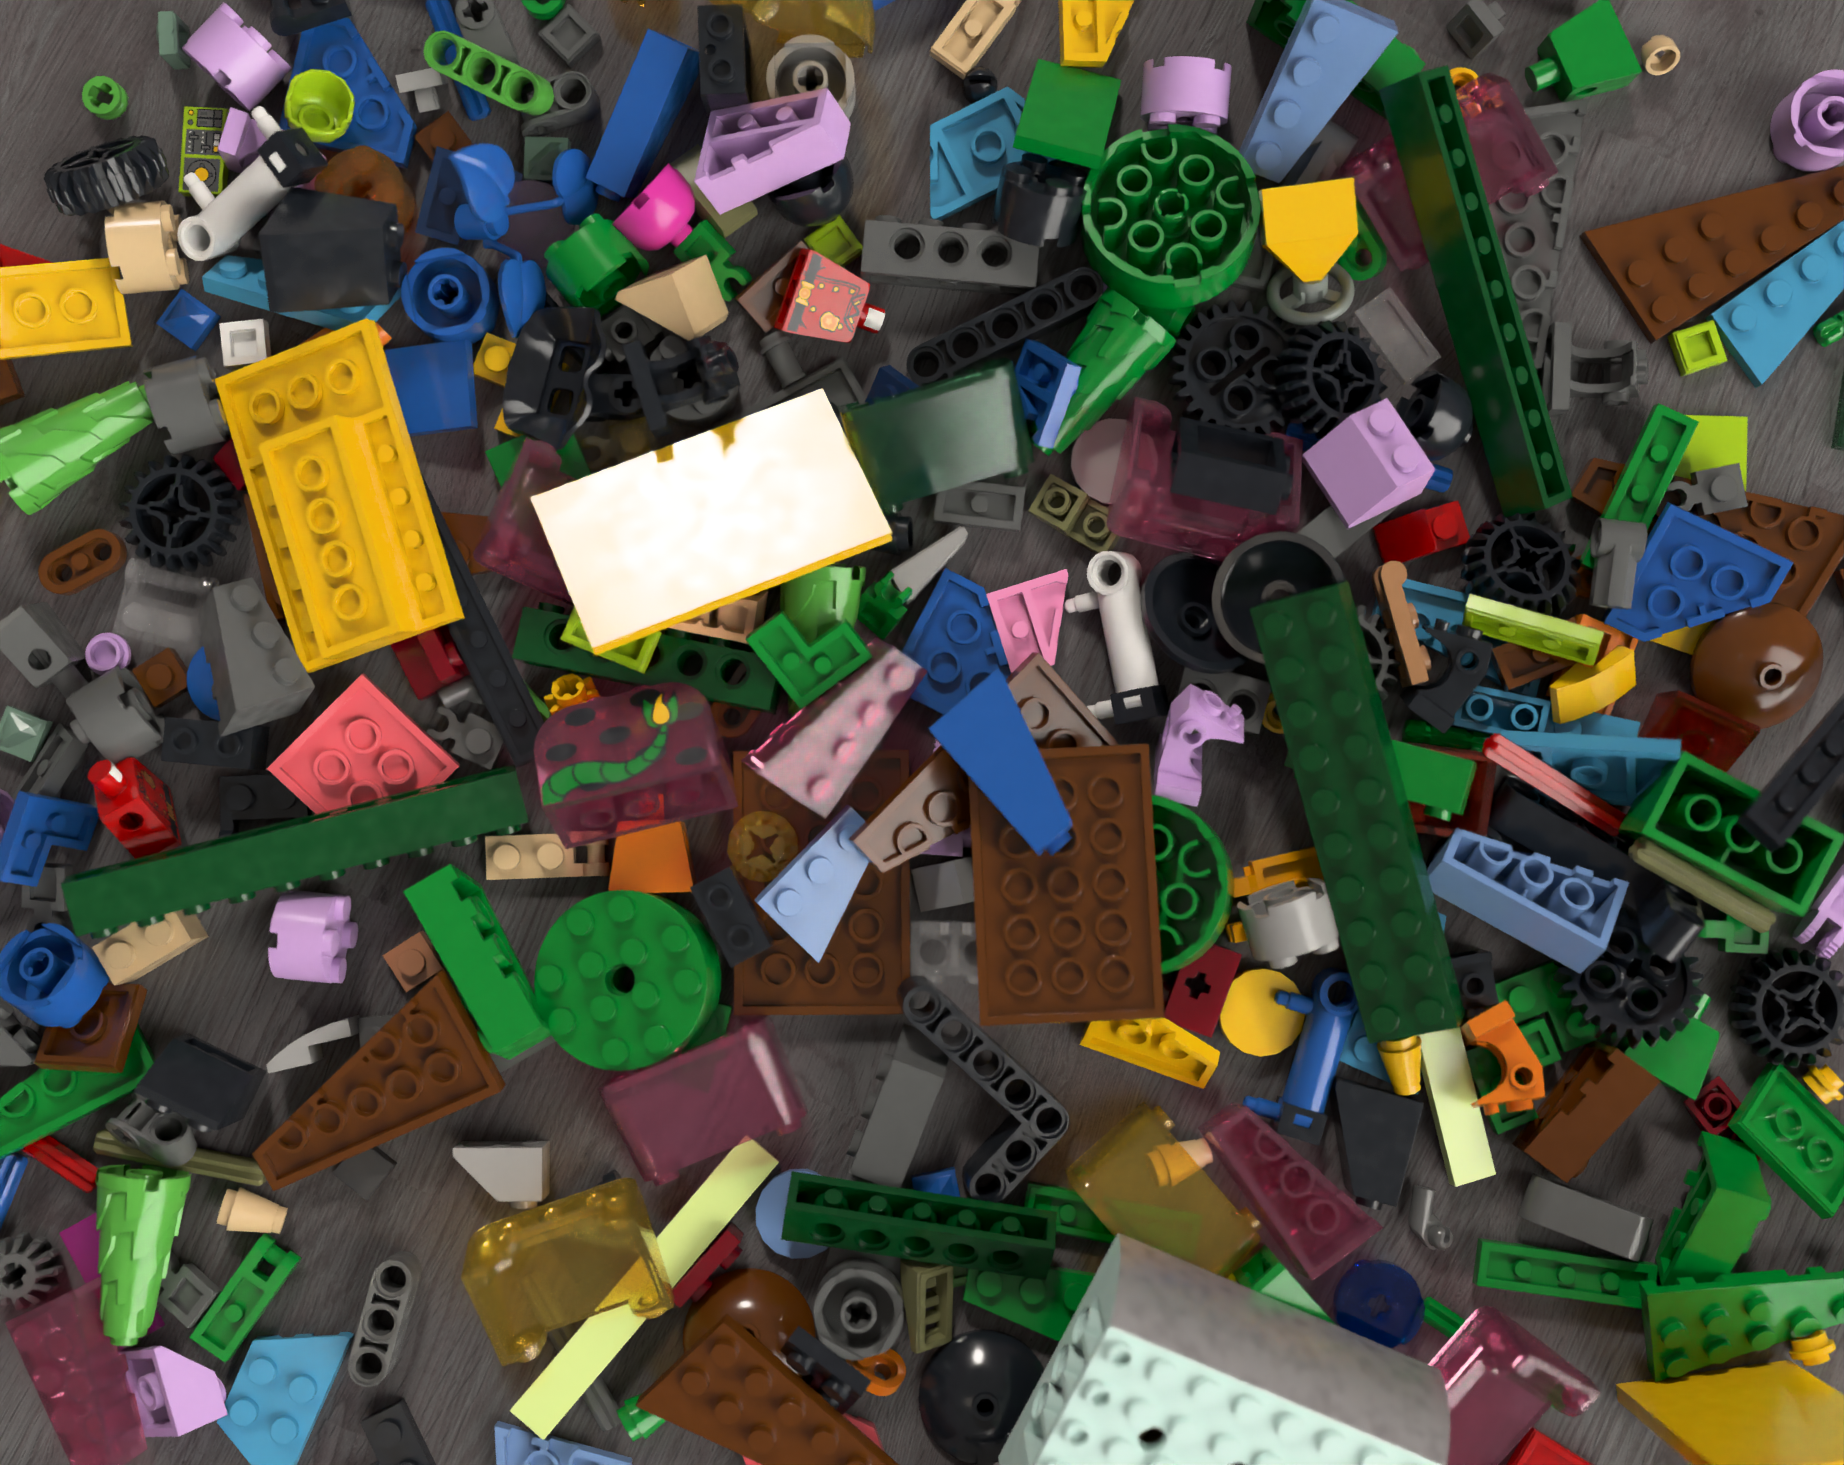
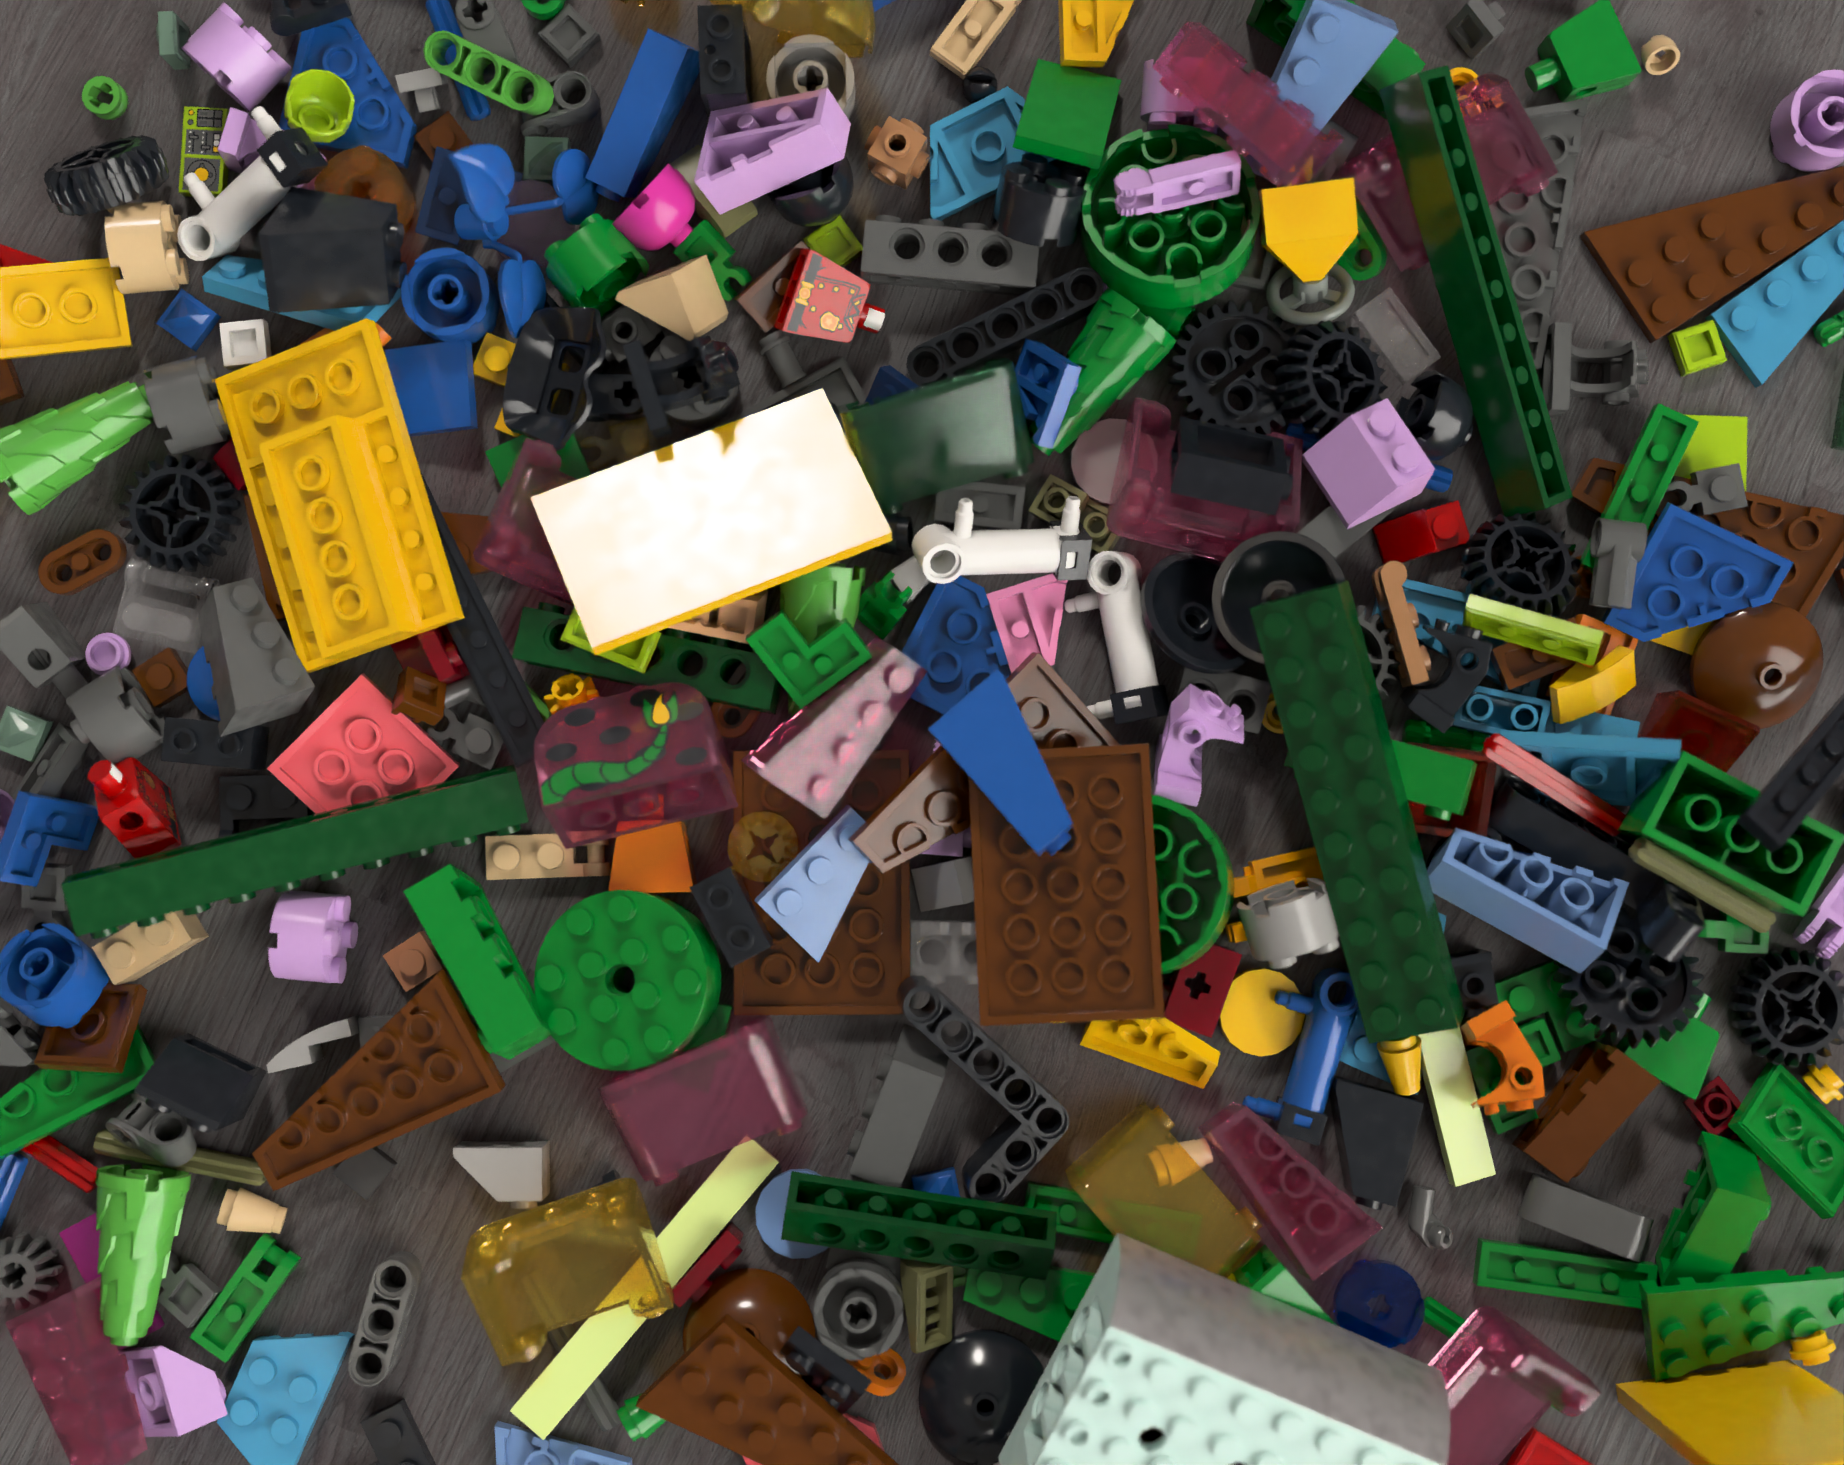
none -> reddish brown tile [392,666,447,726]
none -> medium nougat brick [865,116,931,190]
none -> white piece [912,496,1092,584]
none -> lavender hinge [1114,149,1241,217]
none -> clear pink wedge [1153,22,1345,187]

